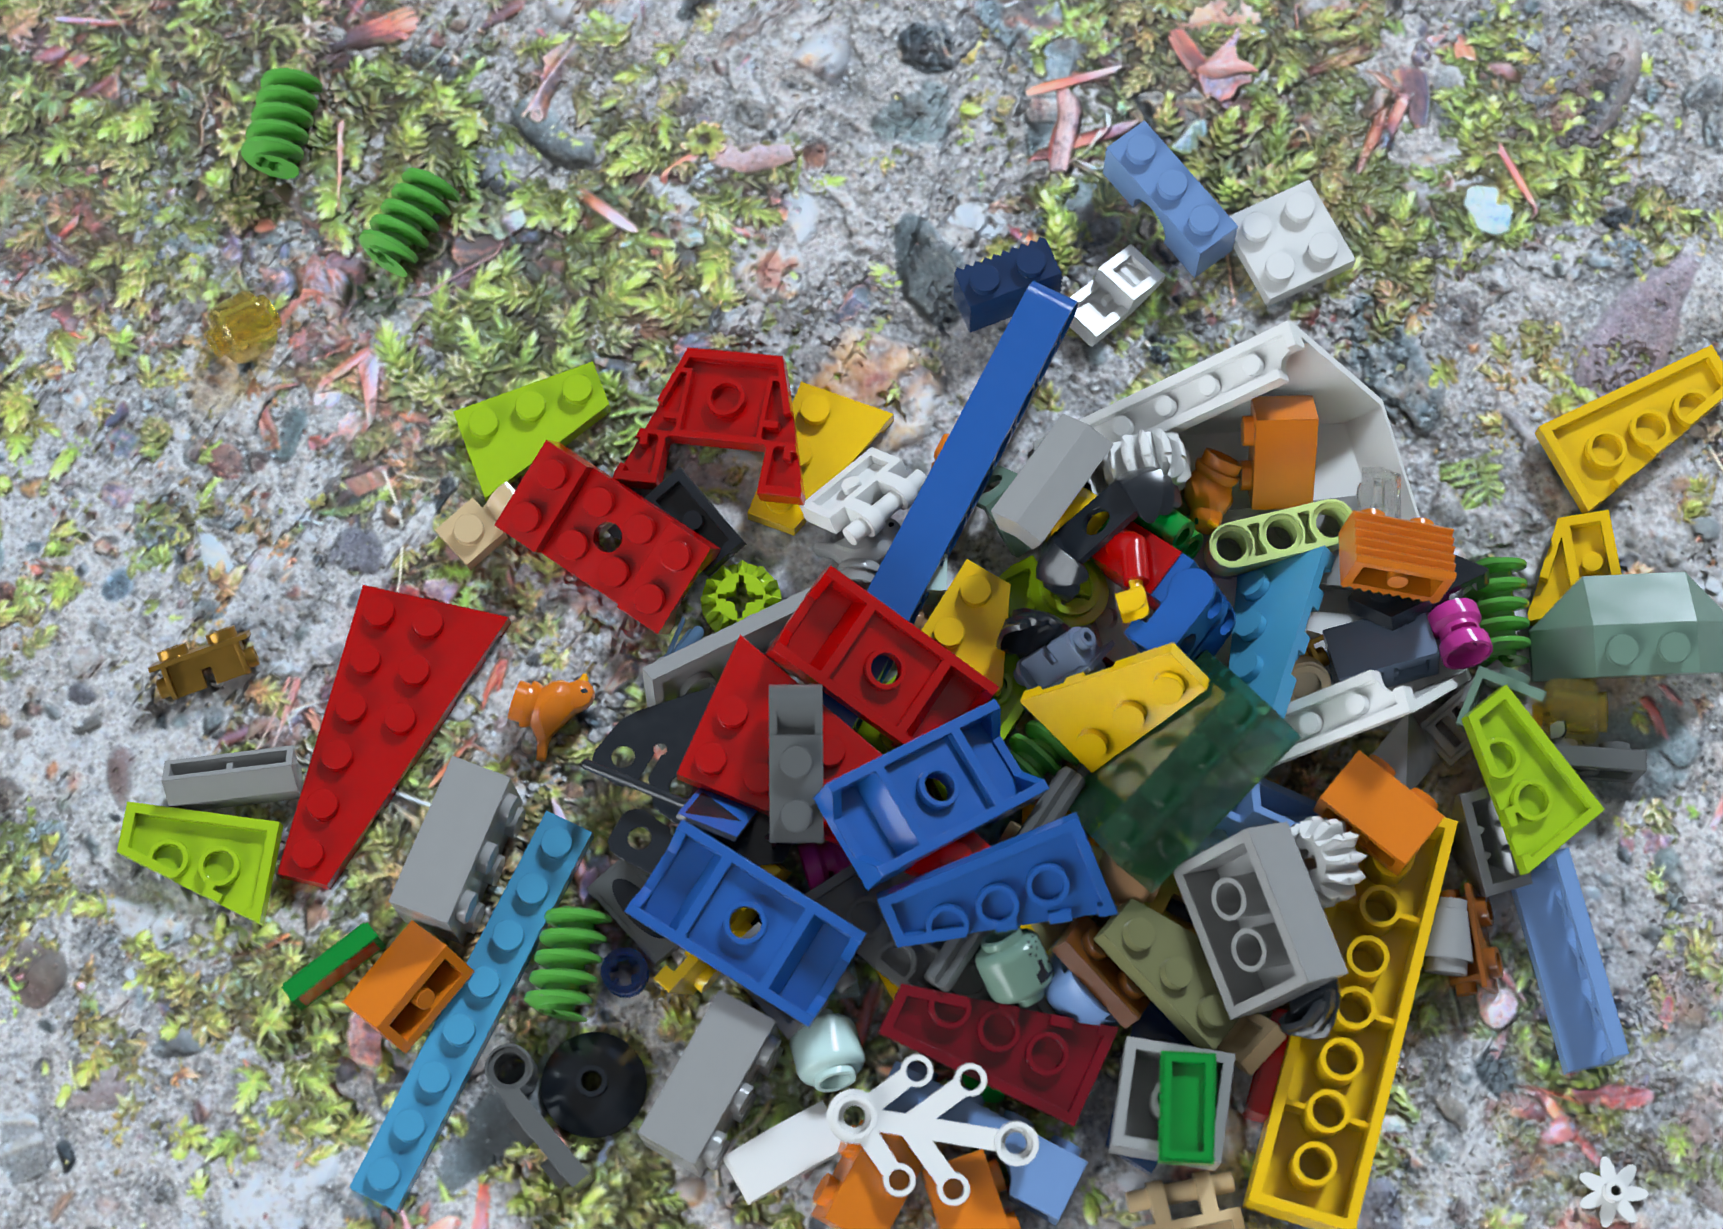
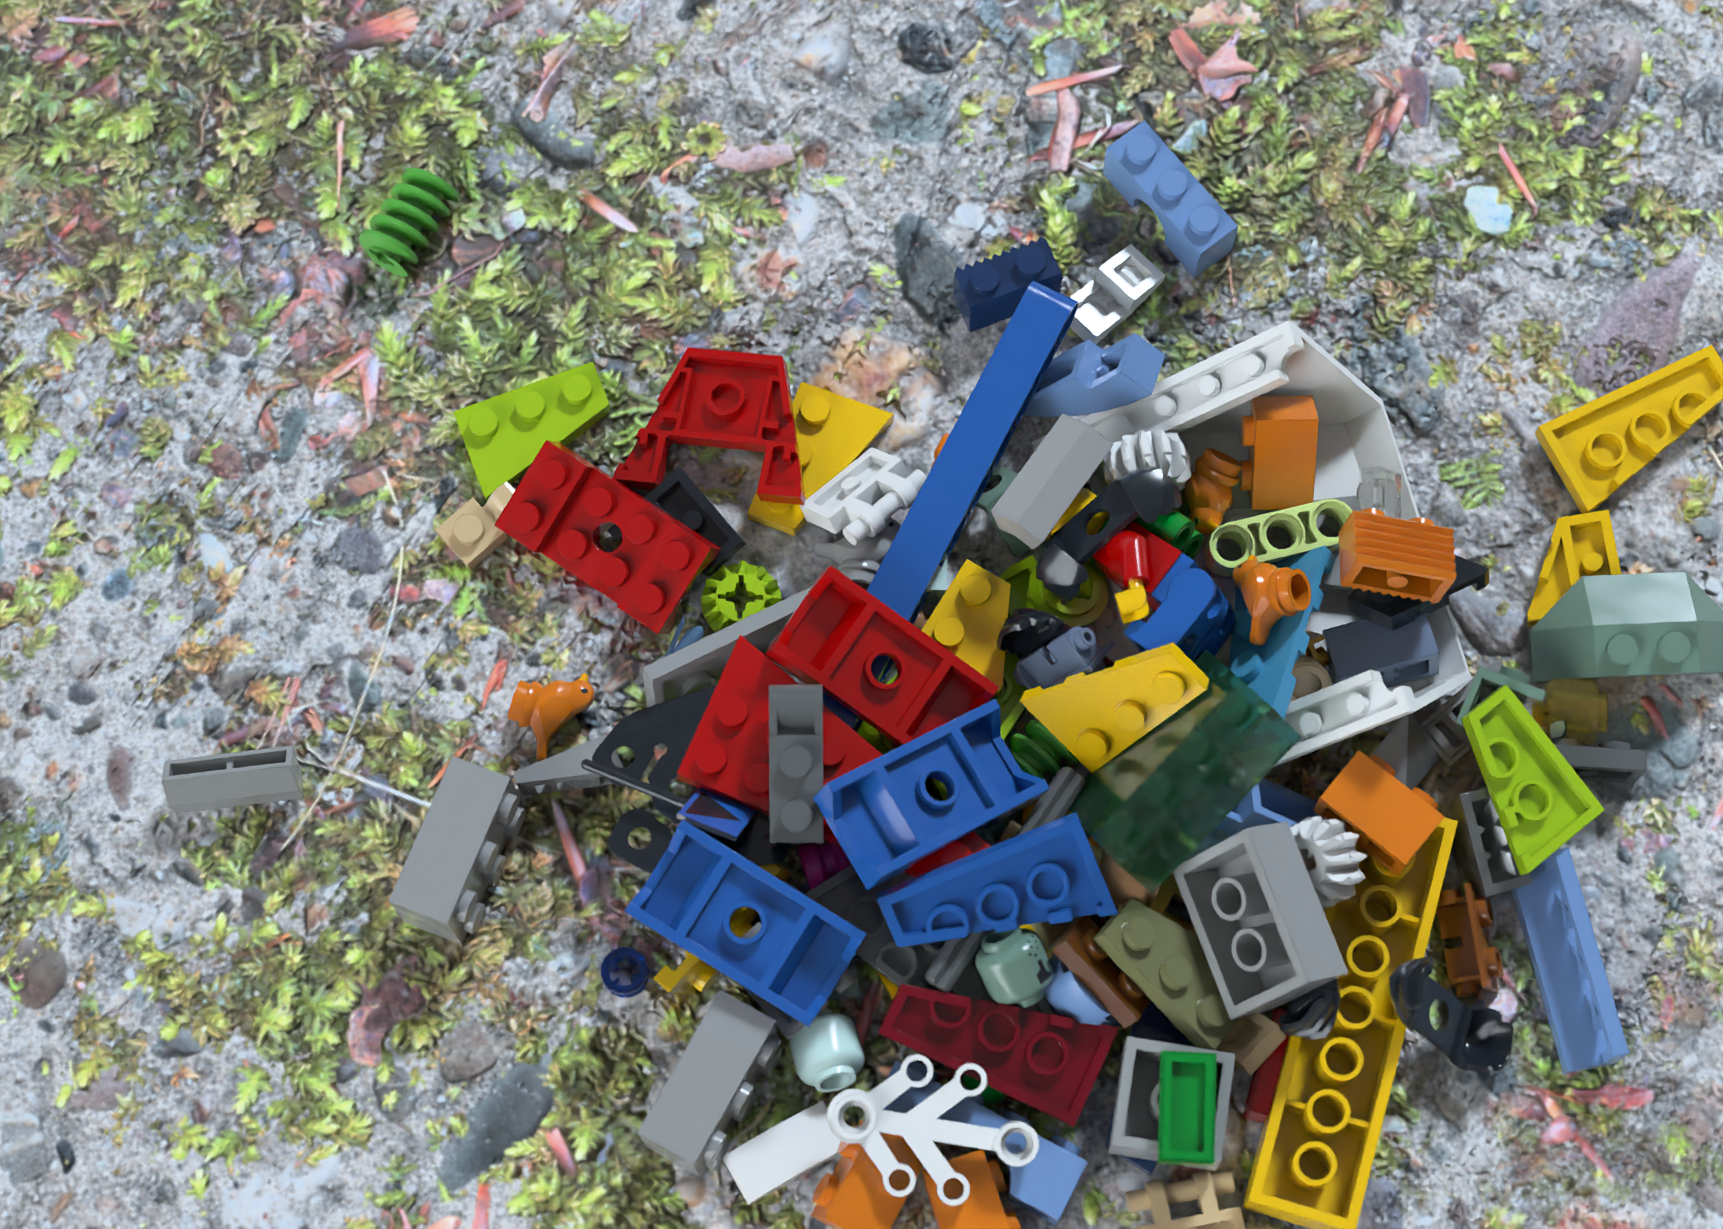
lime wing [117,801,284,927] -> none
pearl gold hinge [148,625,260,700] -> none
clear yellow head [204,291,282,364] -> none
bright green piece [241,68,323,179] -> none
red wing [277,585,511,890] -> none
green tile [281,922,386,1011] -> none
orange brick [343,920,475,1054] -> none
dark azure plate [349,811,594,1213] -> none
dark grey plate [485,1044,594,1194] -> none
bright green piece [524,906,612,1022] -> none
black dish [541,1032,647,1139] -> none
dark grey tile [586,859,680,967] -> none
white plate [1230,180,1356,307] -> none
light grey cone [1424,897,1473,976] -> none
dark pink wheel [1427,598,1493,670] -> none
bright green piece [1462,557,1531,668] -> none
white plant [1579,1156,1649,1228] -> none
none -> light grey slope [513,734,623,796]
none -> medium blue slope [1023,333,1165,417]
none -> orange animal [1232,555,1311,645]
none -> black piece [1388,957,1514,1073]

